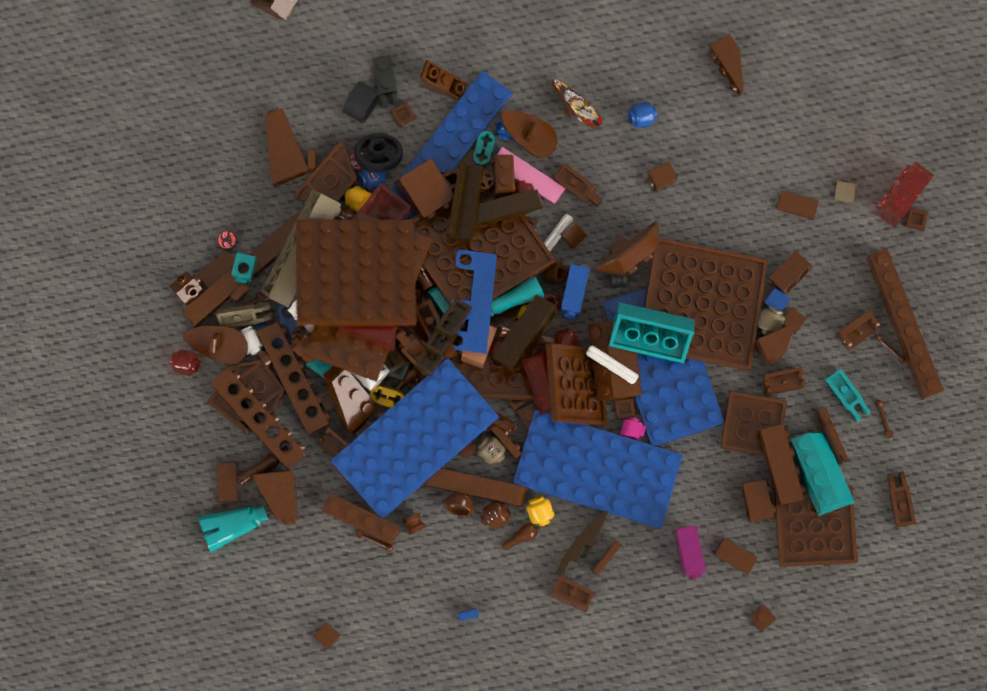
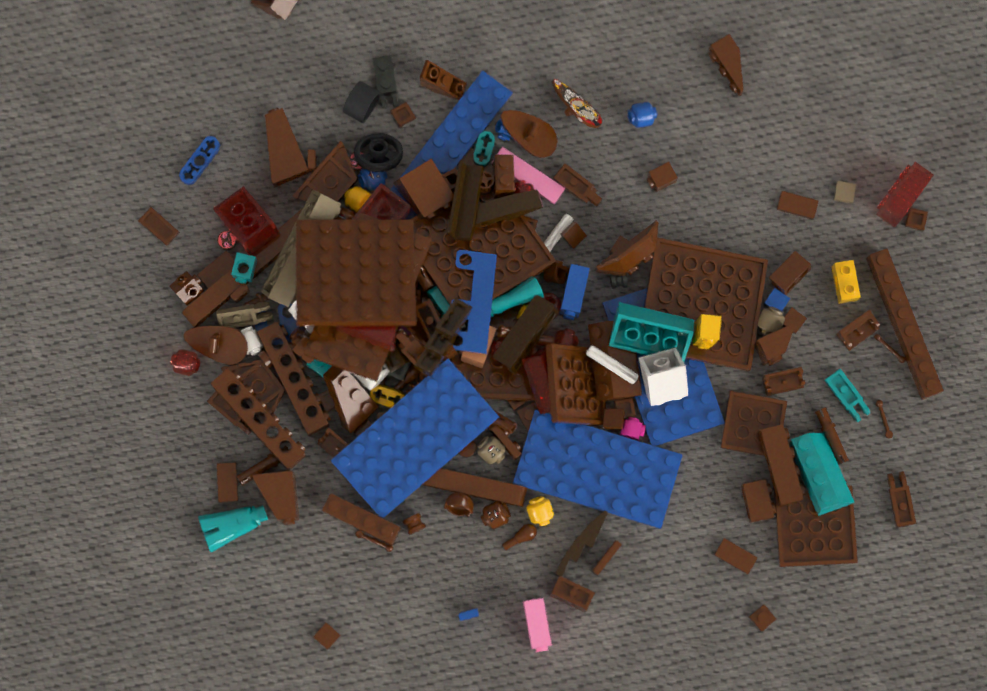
magenta brick [674,525,706,580] -> none
none -> reddish brown tile [138,207,180,246]
none -> blue beam [179,136,220,185]
none -> clear red brick [213,186,280,255]
none -> bright pink brick [523,598,551,652]
none -> reddish brown tile [603,409,625,429]
none -> white slope [639,347,688,406]
none -> yellow brick [693,314,721,349]
none -> yellow brick [831,260,861,304]

